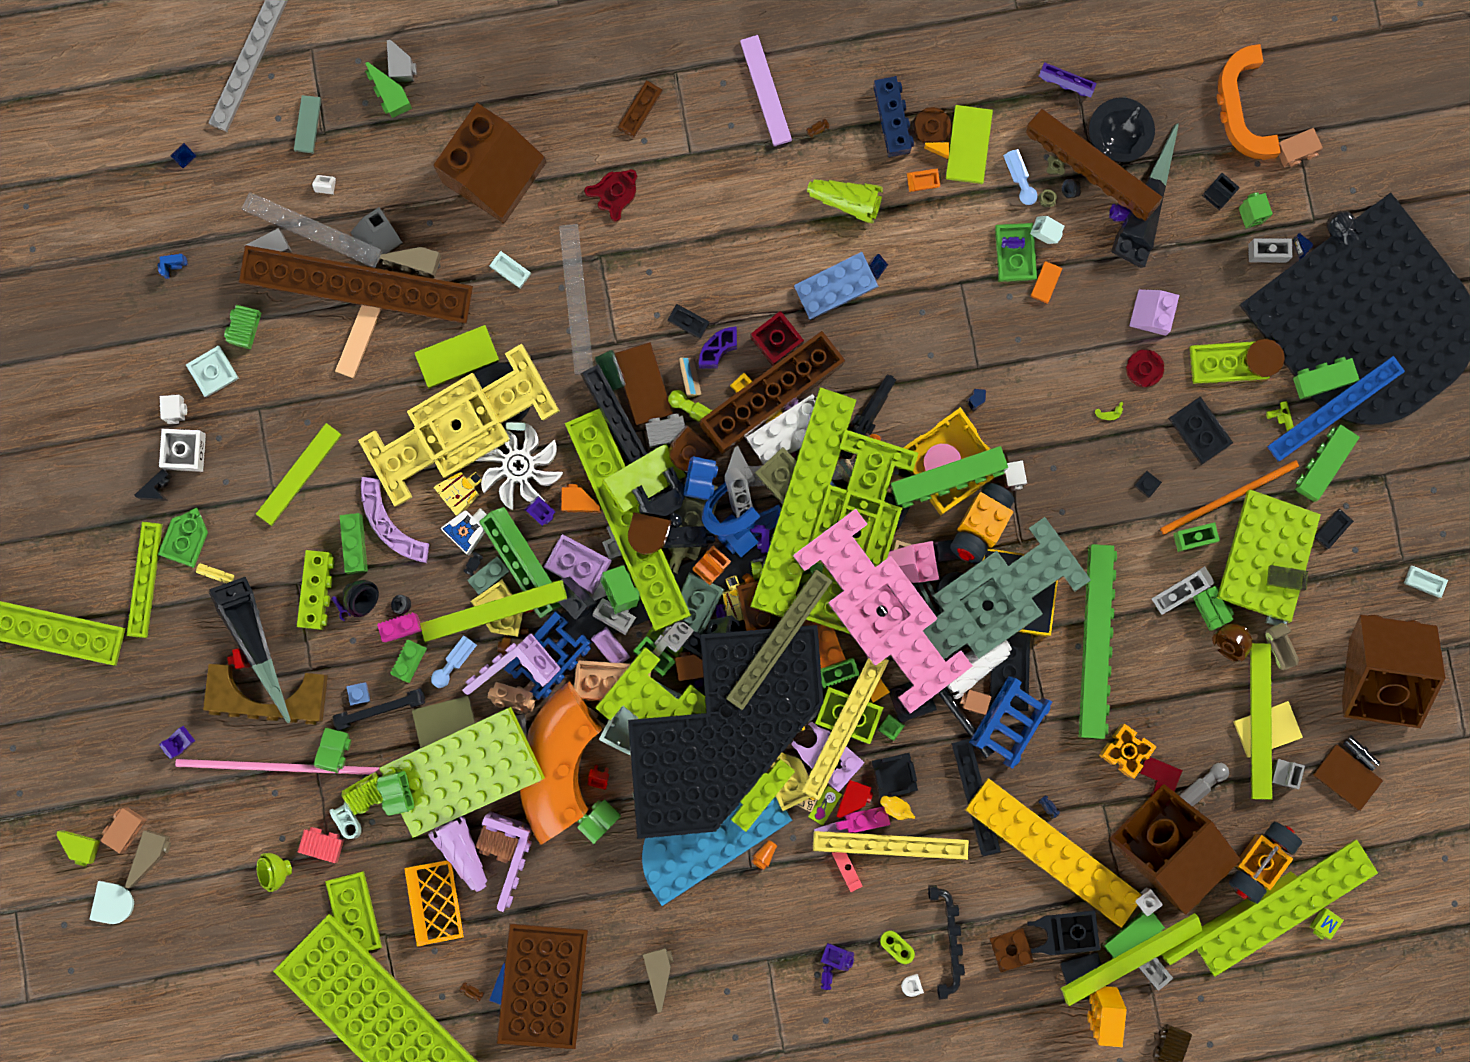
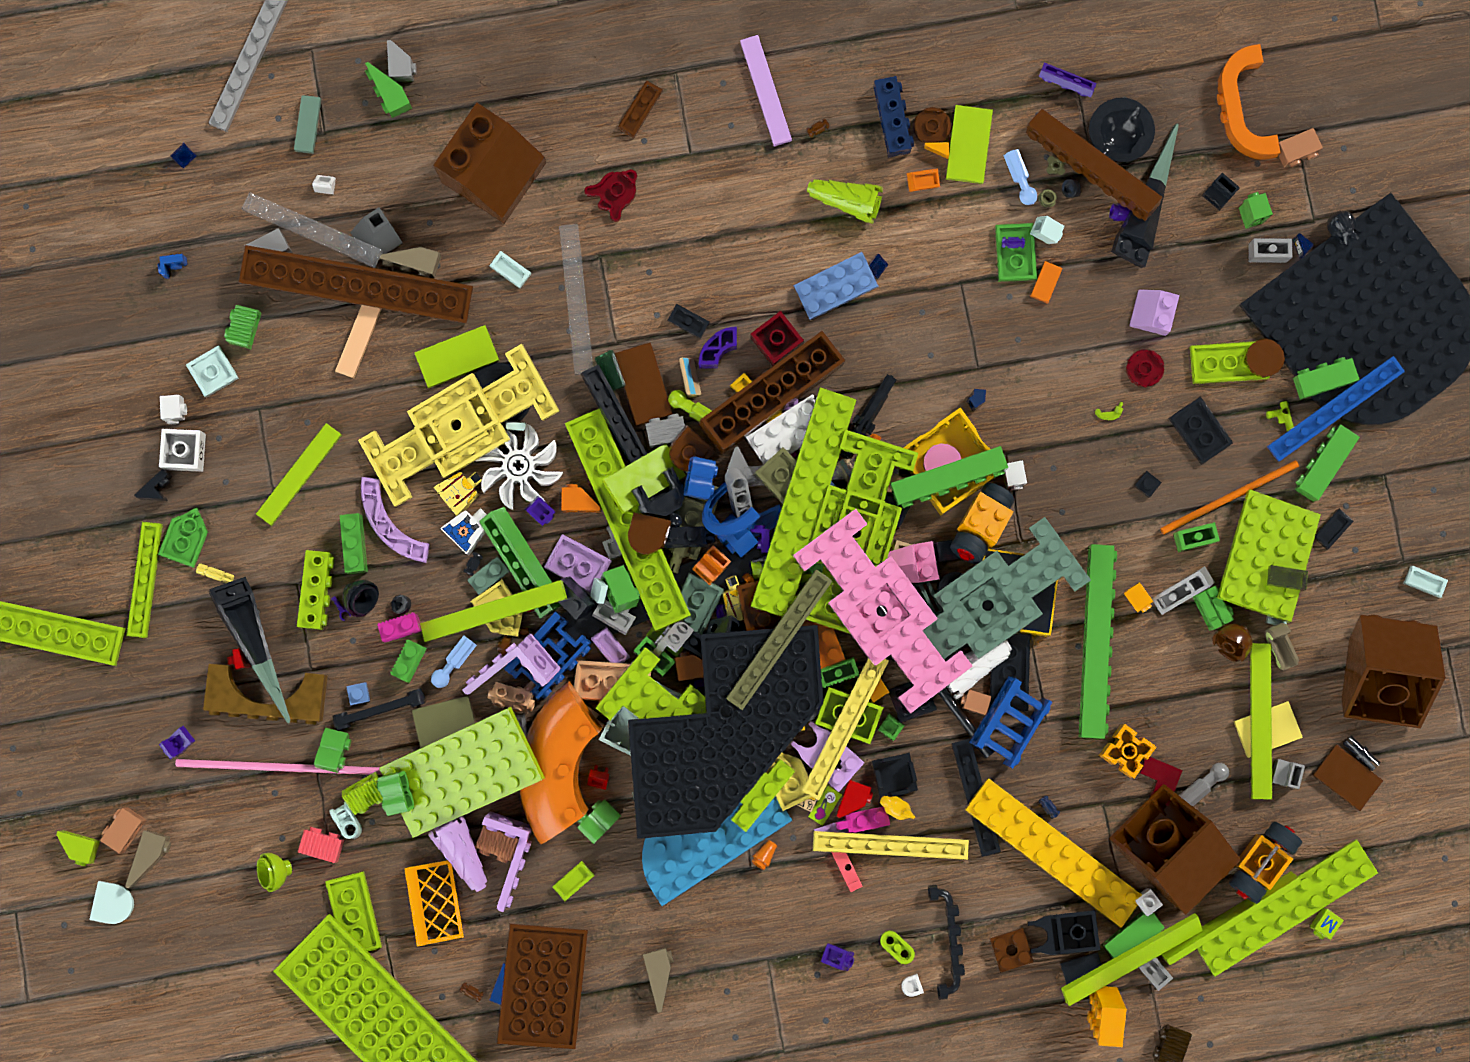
dark purple piece [821,966,833,990] -> none
none -> lime tile [553,861,595,901]
none -> light aqua tile [590,578,608,604]
none -> light orange brick [1124,582,1153,613]

